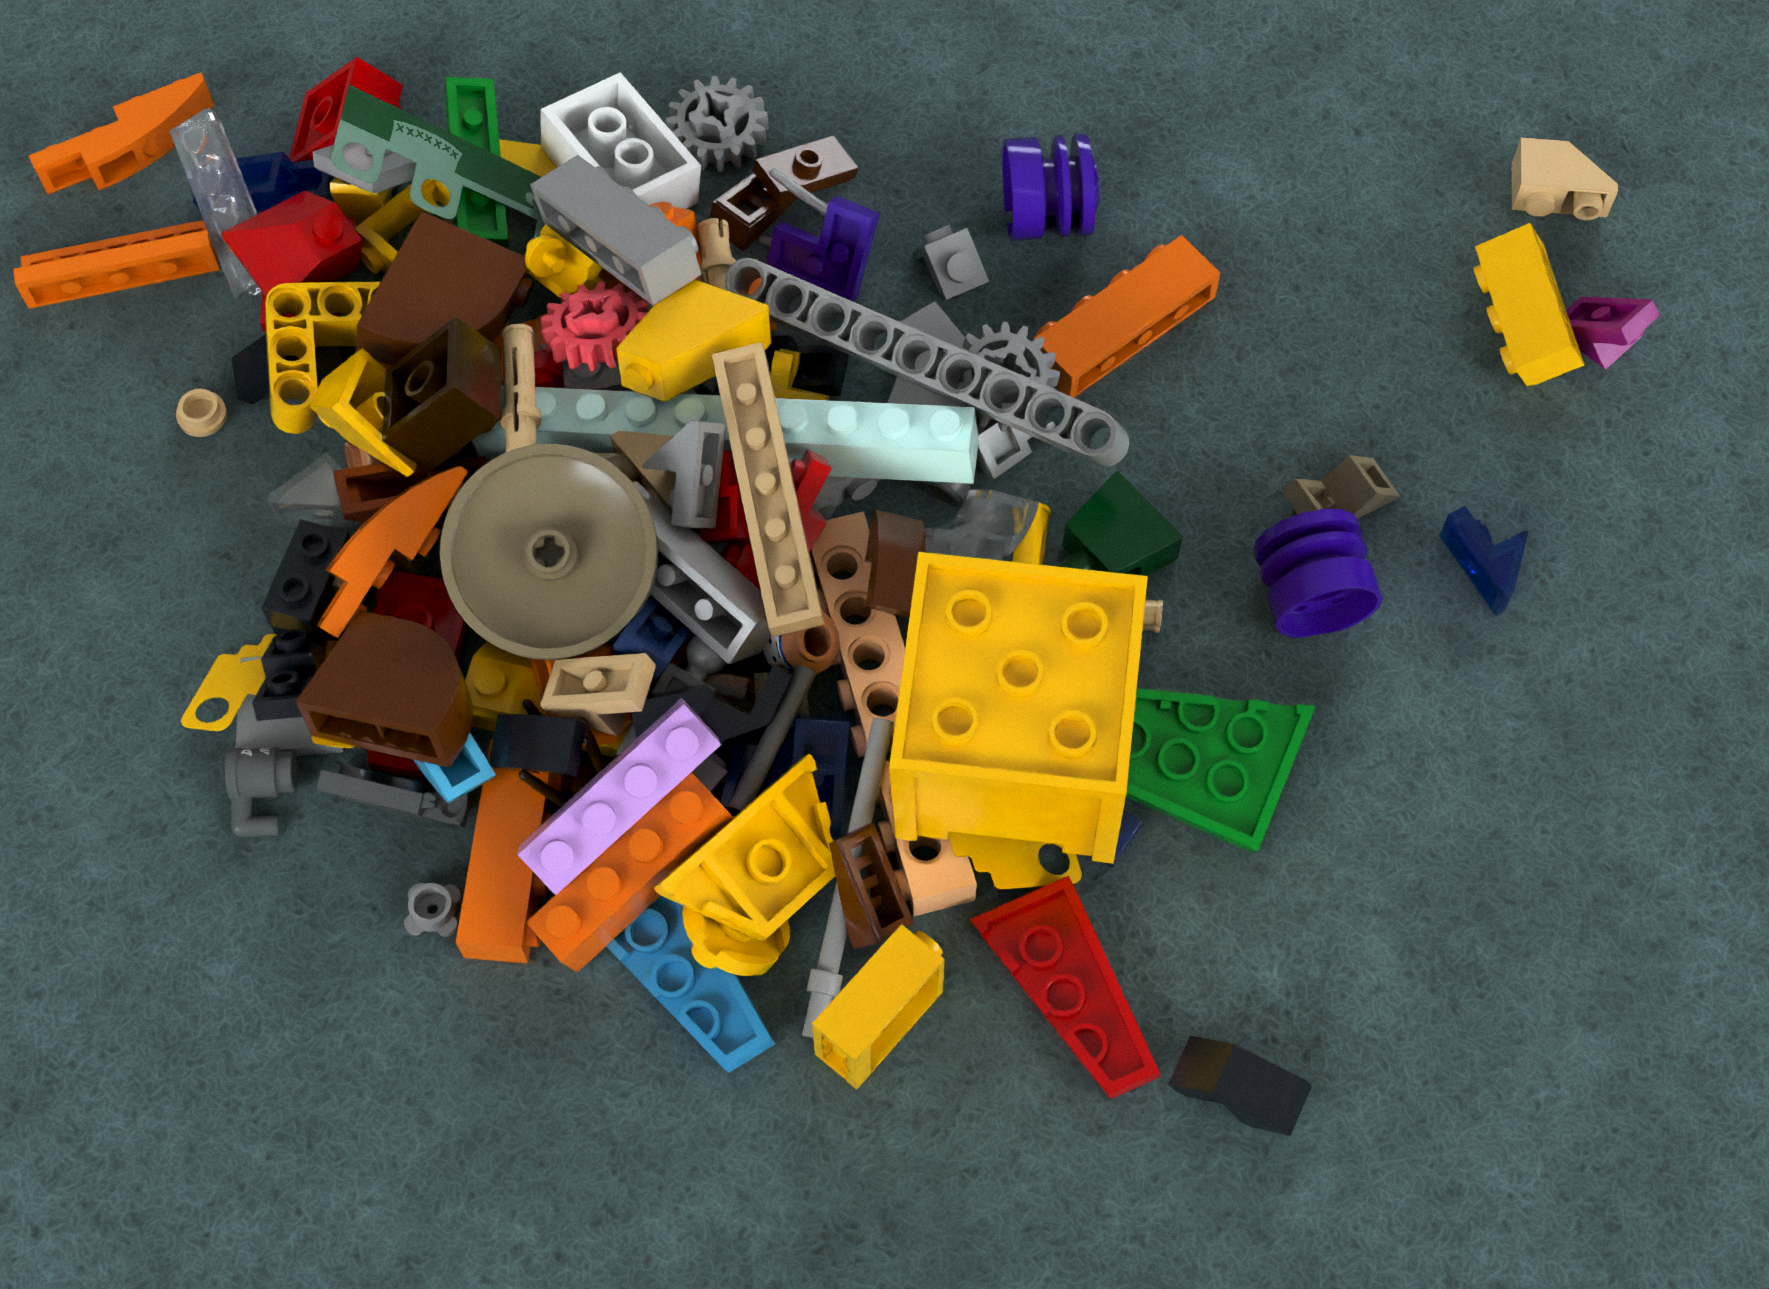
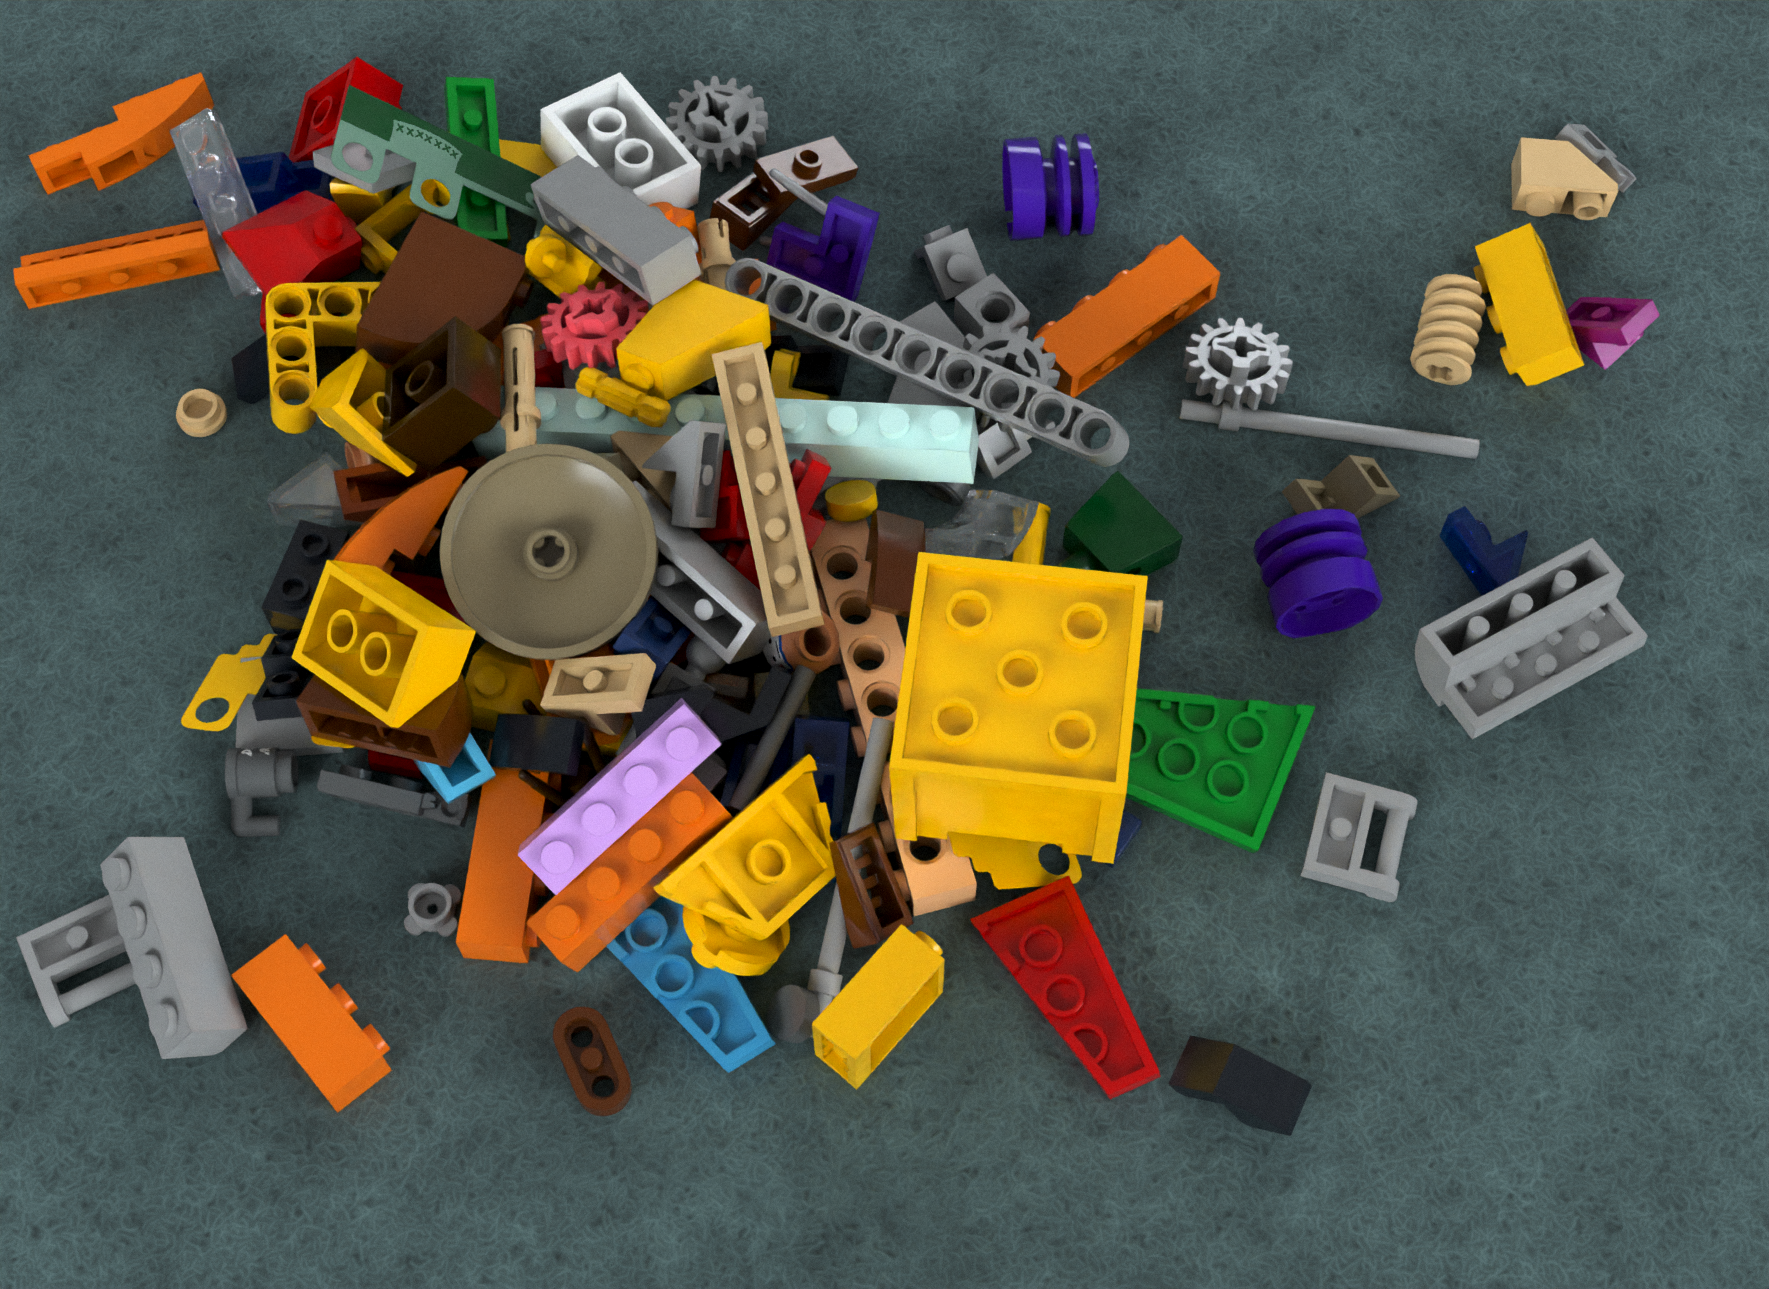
none -> light grey plate [16,895,136,1028]
none -> light grey brick [100,837,248,1059]
none -> orange brick [231,934,392,1113]
none -> yellow slope [291,560,476,728]
none -> reddish brown plate [553,1007,632,1116]
none -> yellow axle [575,367,671,428]
none -> dark grey tile [767,985,820,1043]
none -> yellow tile [825,480,878,522]
none -> light grey brick [954,273,1030,339]
none -> light grey bar [1179,399,1480,459]
none -> light grey gear [1183,318,1293,411]
none -> light grey plate [1300,772,1418,902]
none -> tan piece [1410,274,1486,385]
none -> light grey brick [1415,537,1648,739]
none -> light grey plate [1555,124,1637,193]

